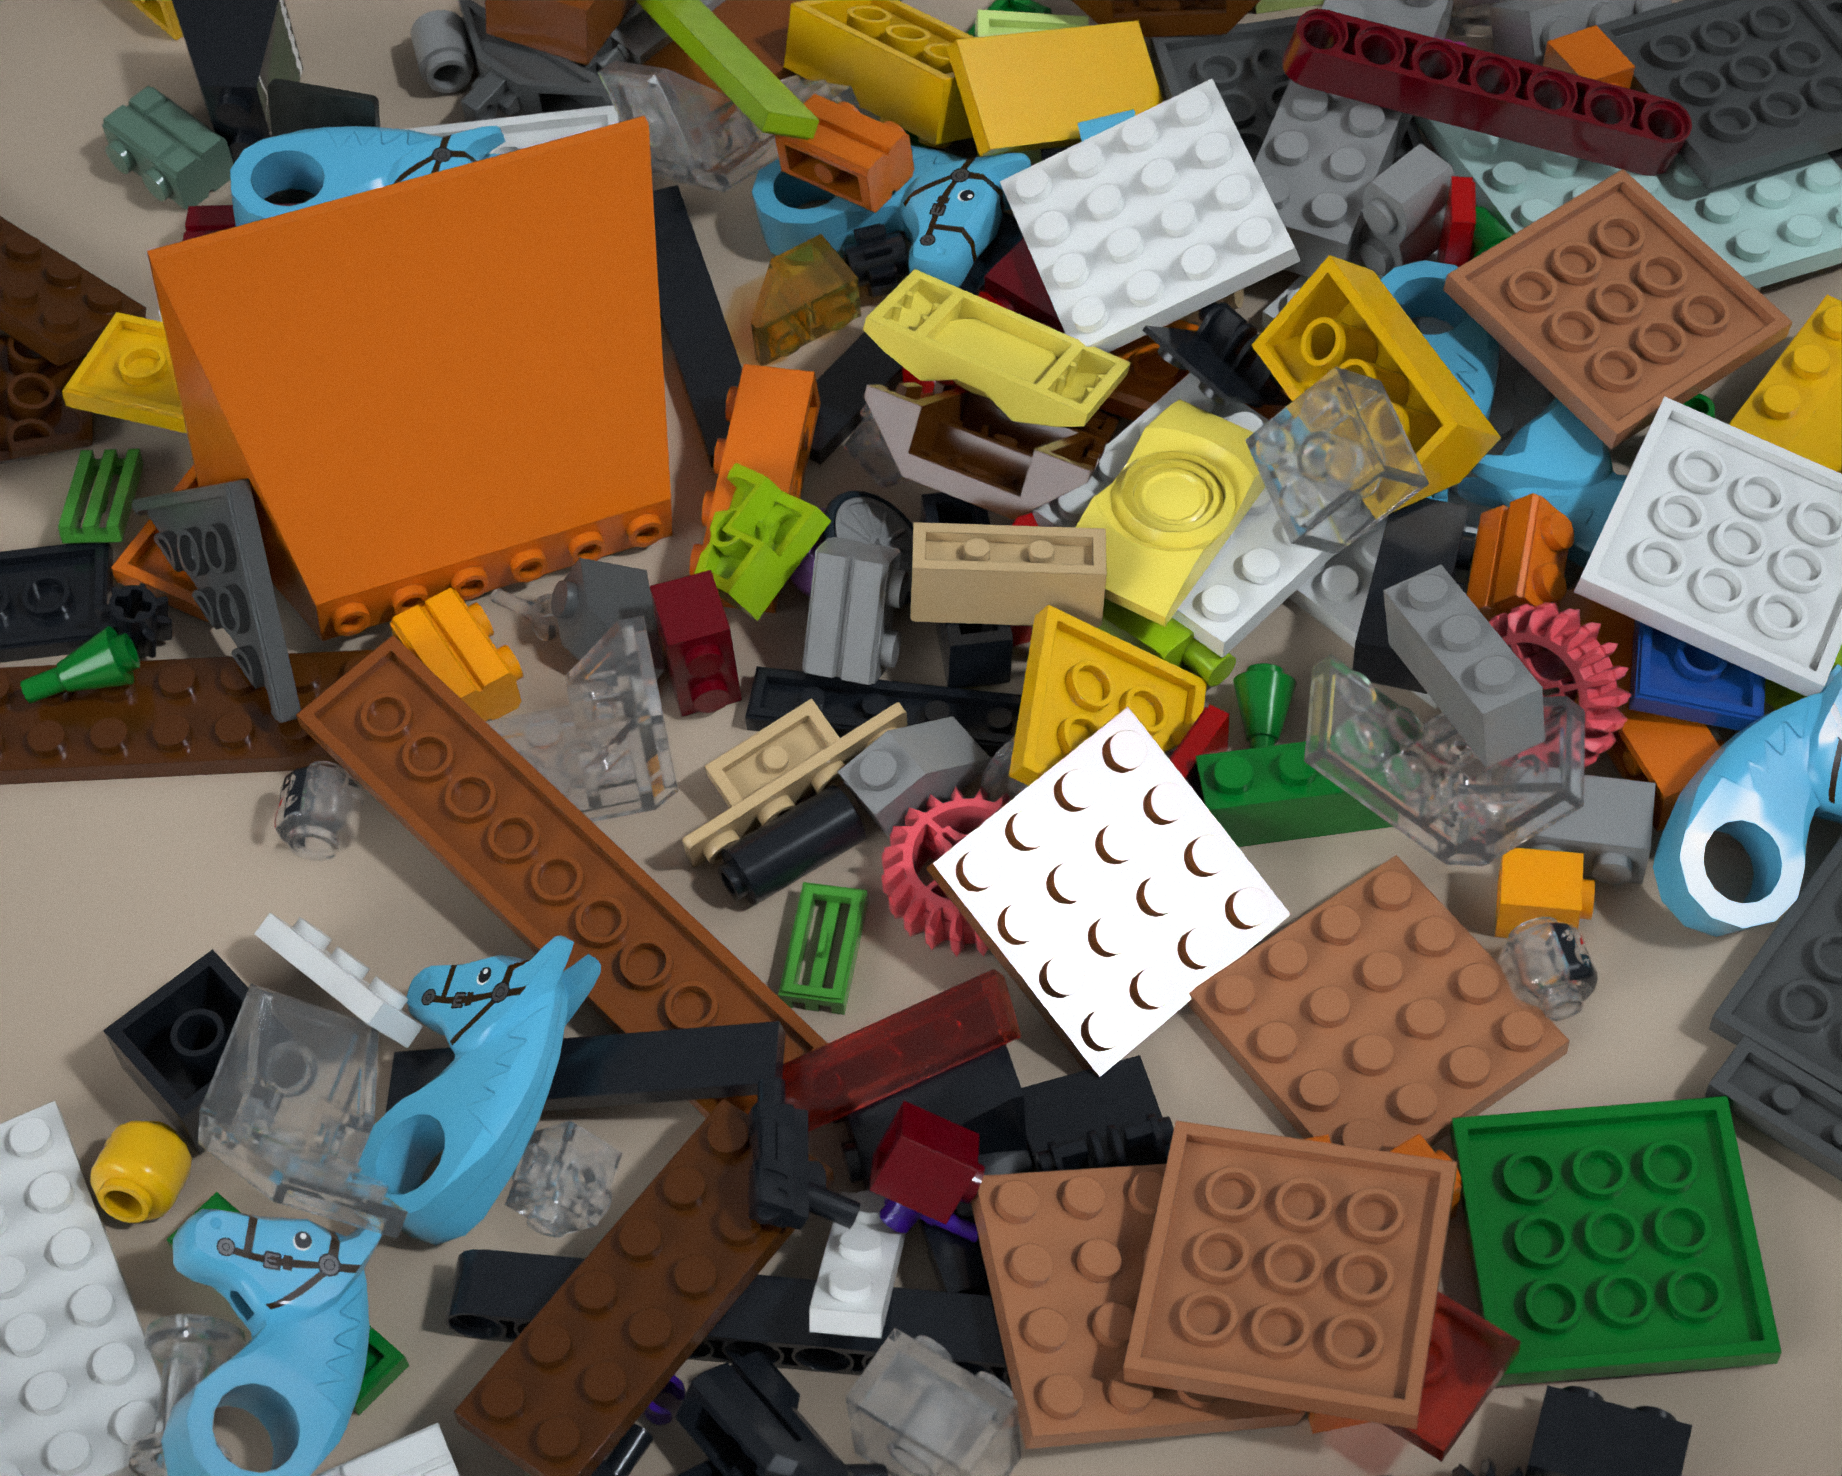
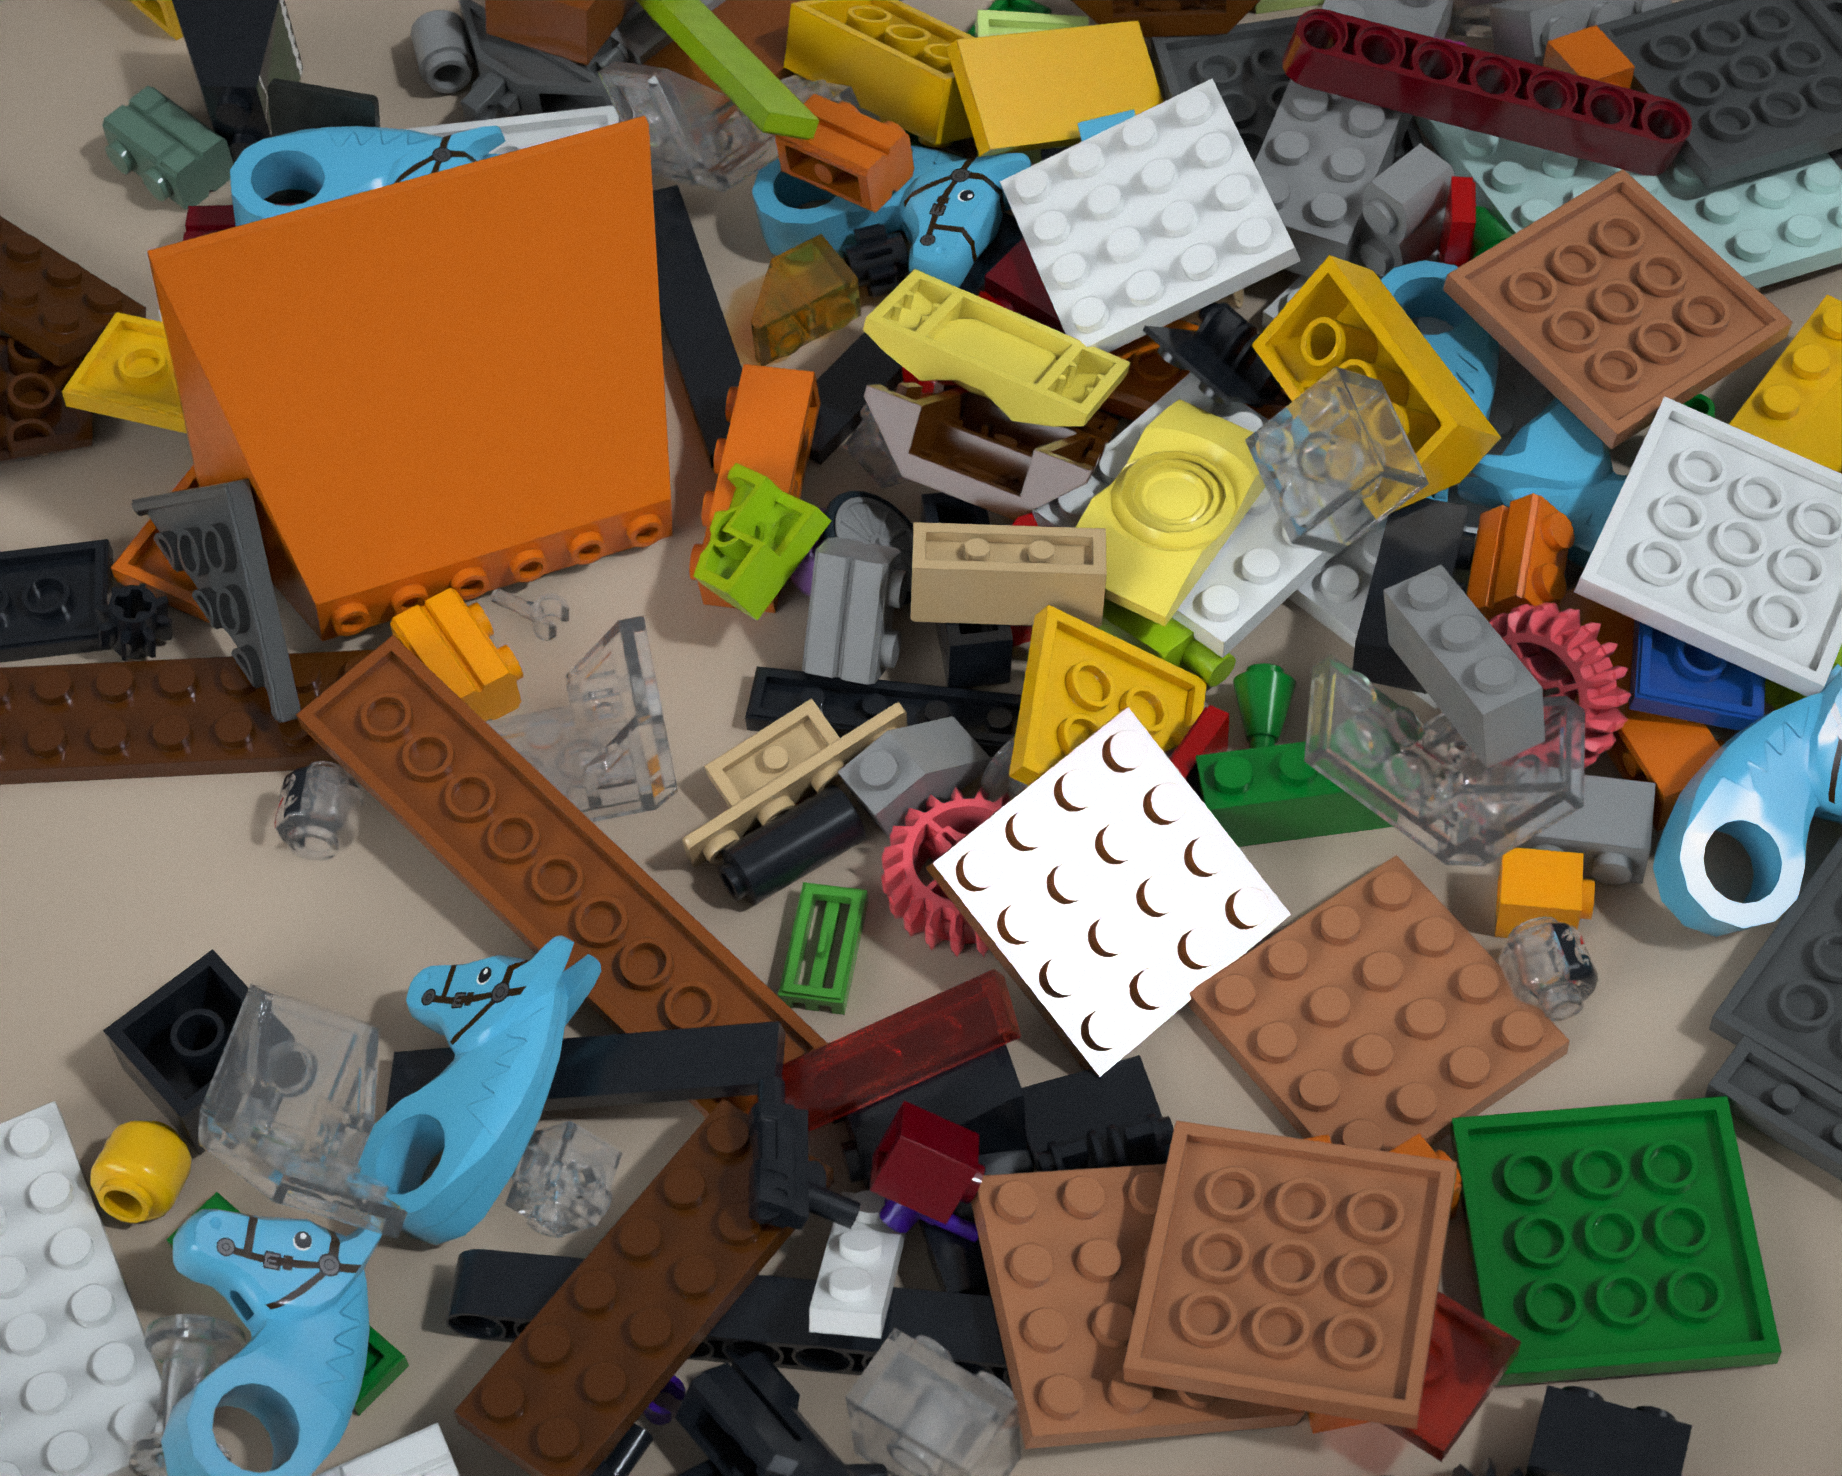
green cone [20,626,140,704] -> none
bright green tile [58,449,144,543] -> none
white plate [254,913,423,1048] -> none
dark grey slope [551,558,665,706] -> none
dark red brick [650,570,742,717] -> none

